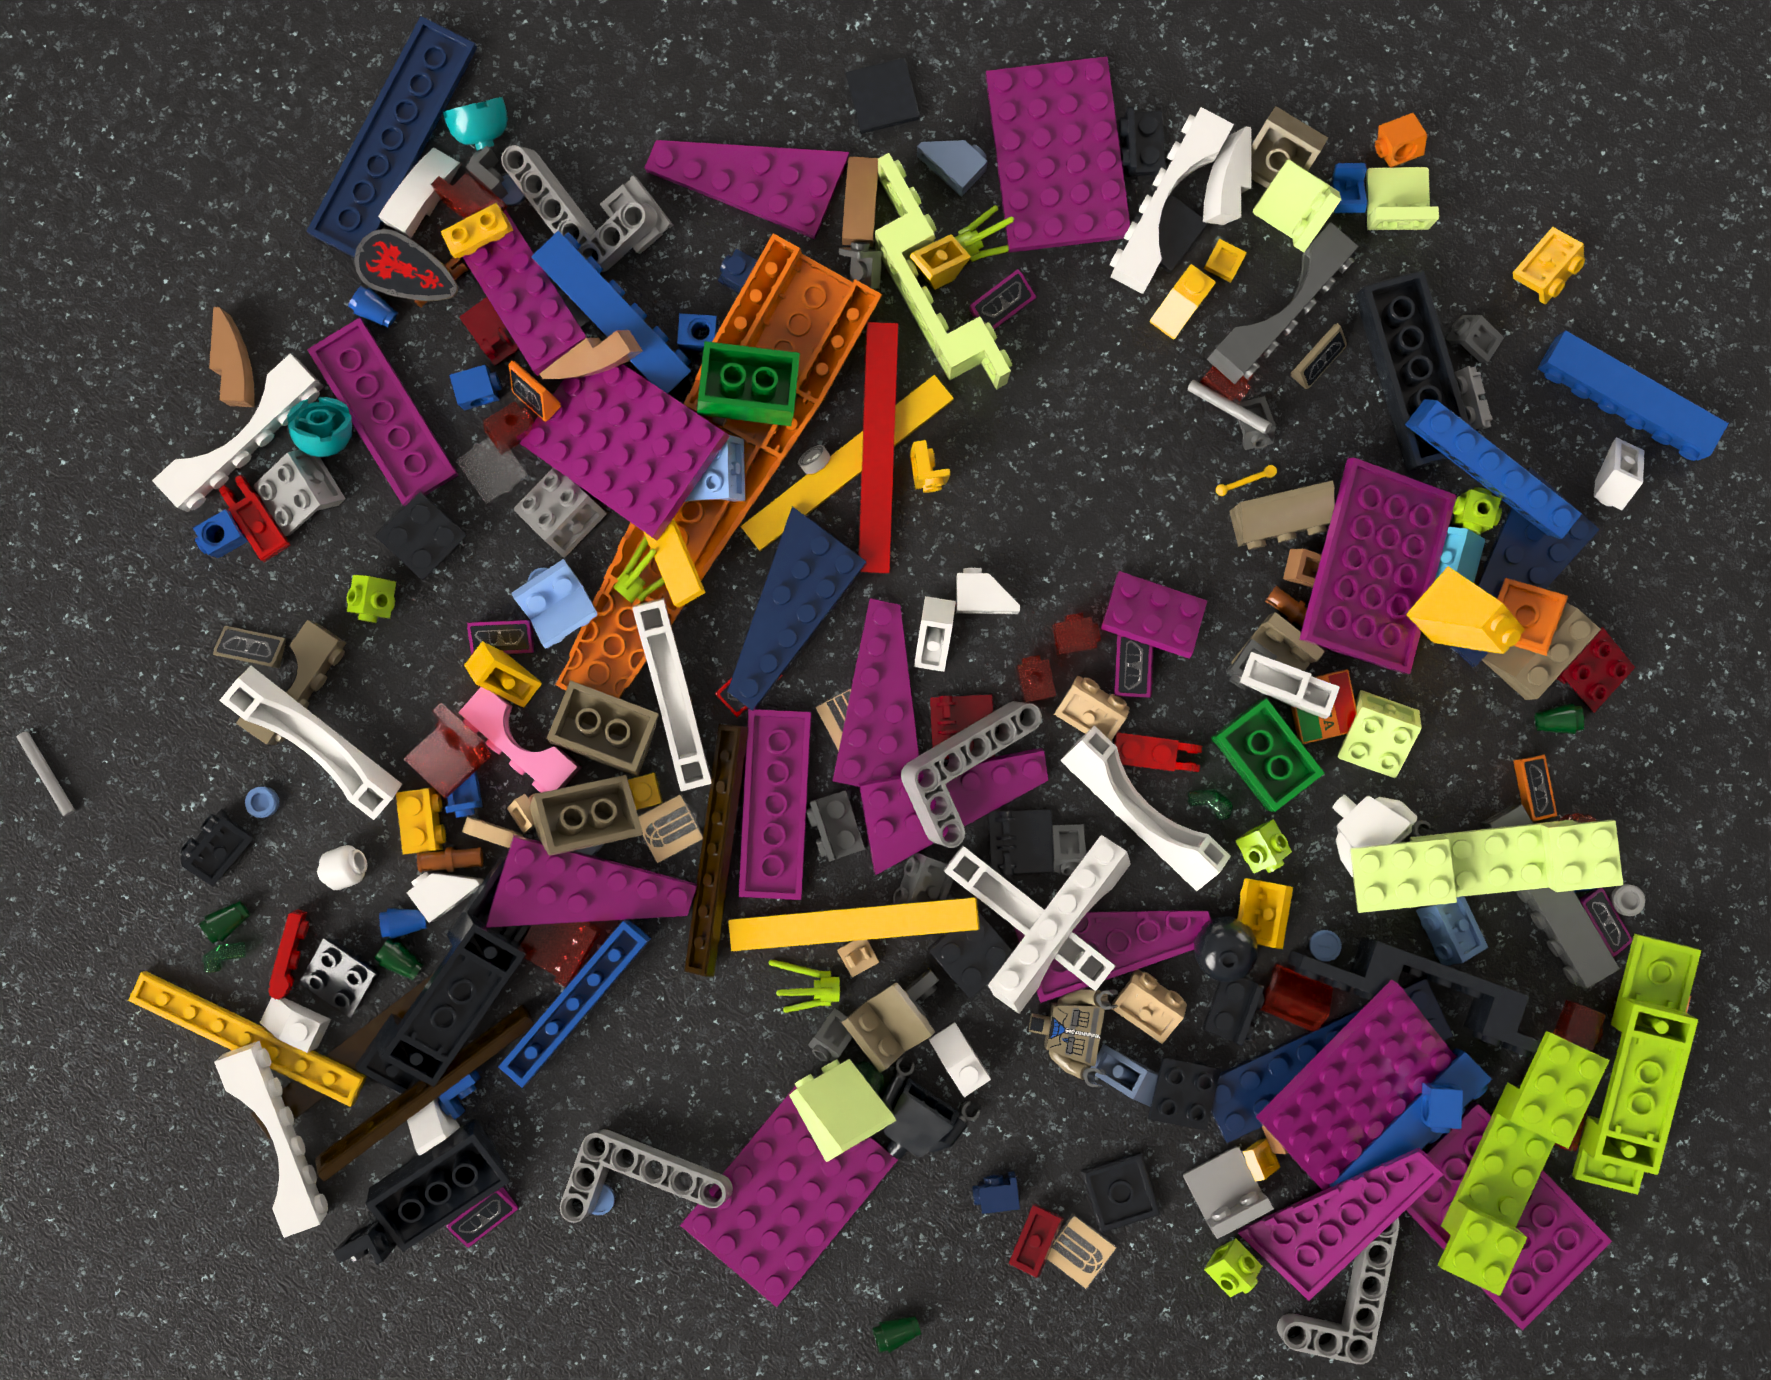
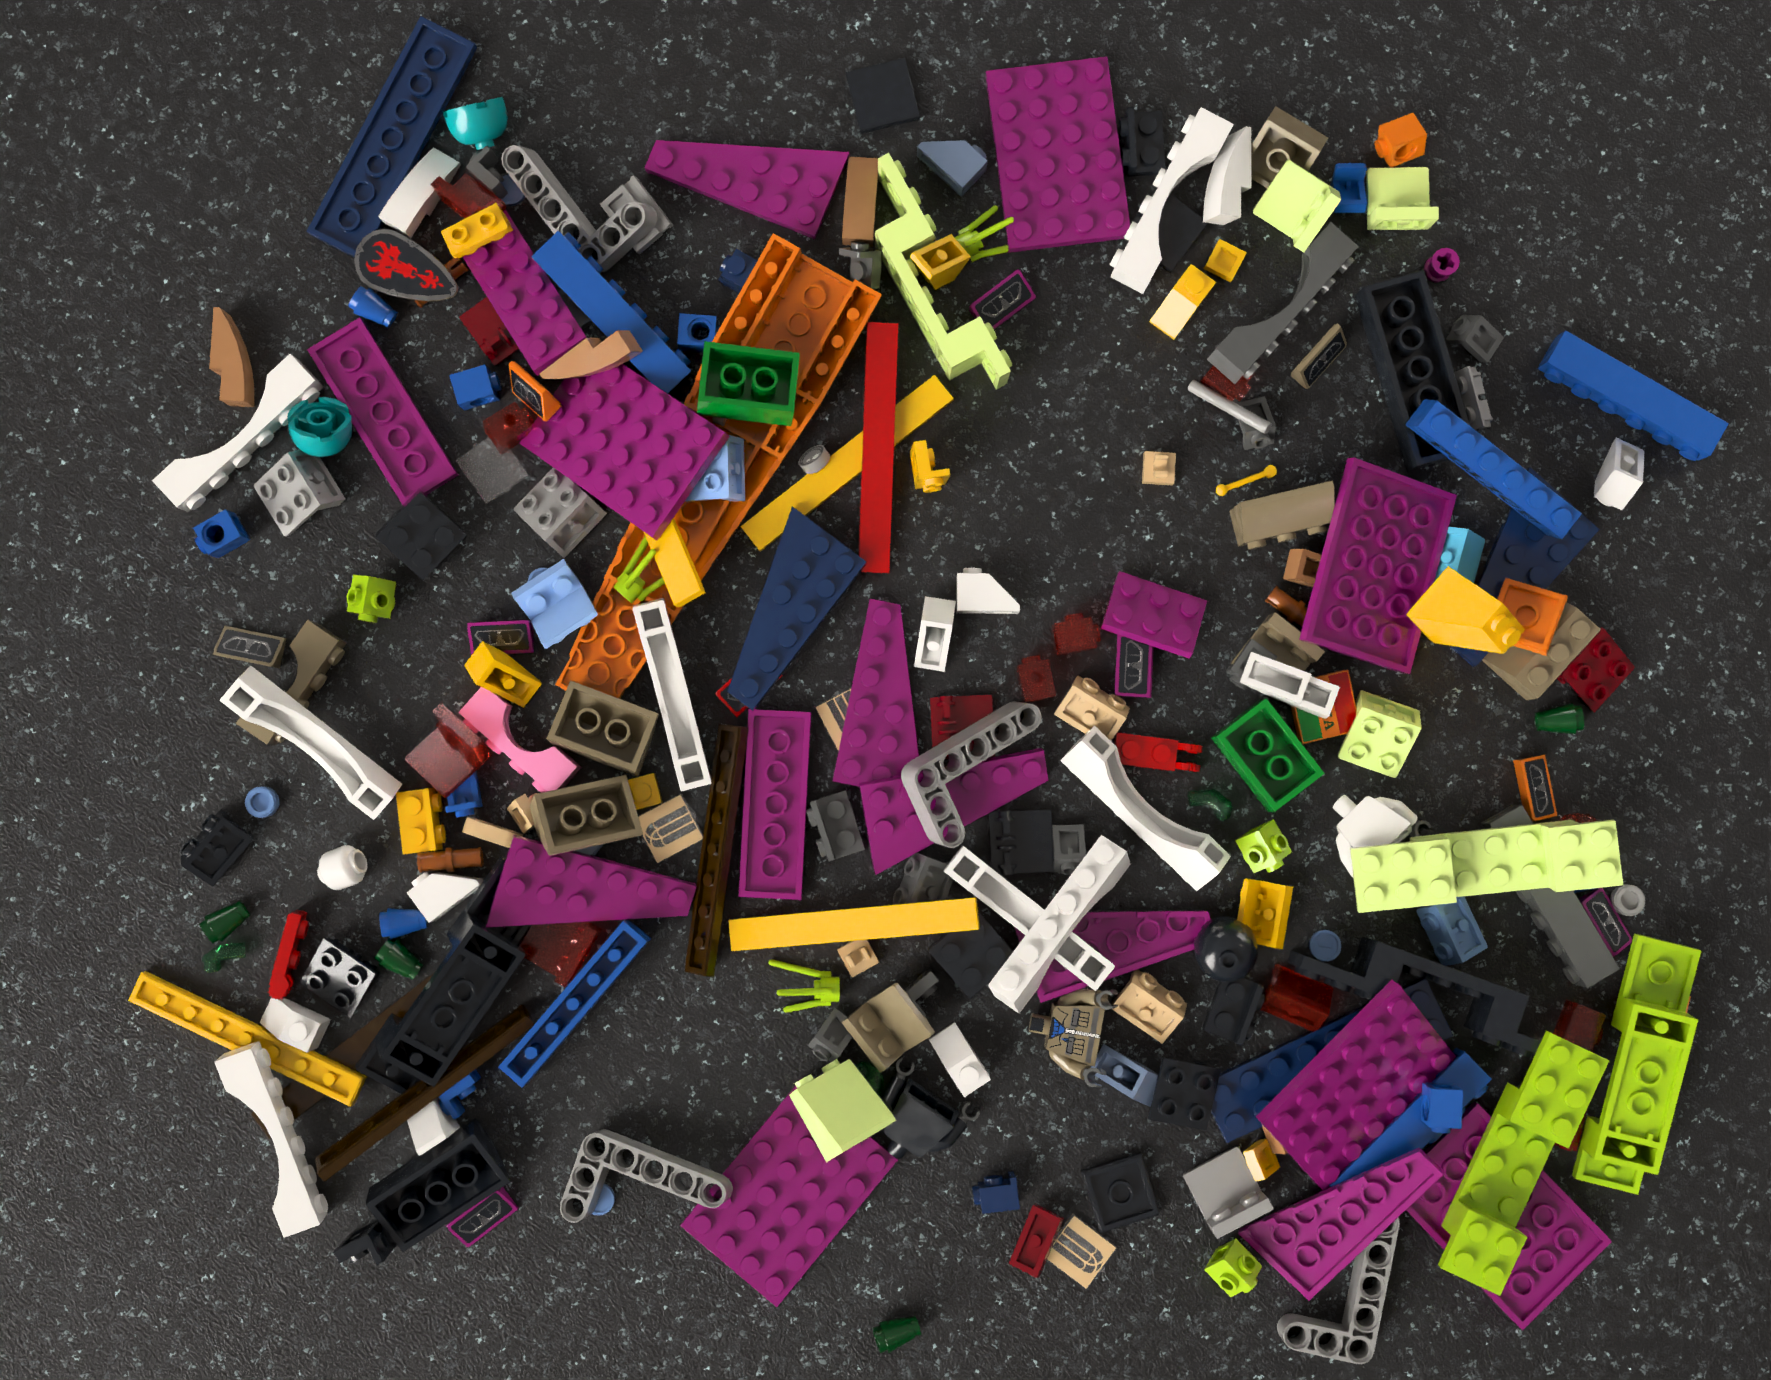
light grey bar [16,731,75,817] -> none
red hinge [219,474,290,562] -> none
lime brick [1452,487,1502,535] -> none
yellow bracket [1513,227,1585,304] -> none
none -> tan tile [1142,451,1176,485]
none -> magenta bush [1424,248,1460,283]

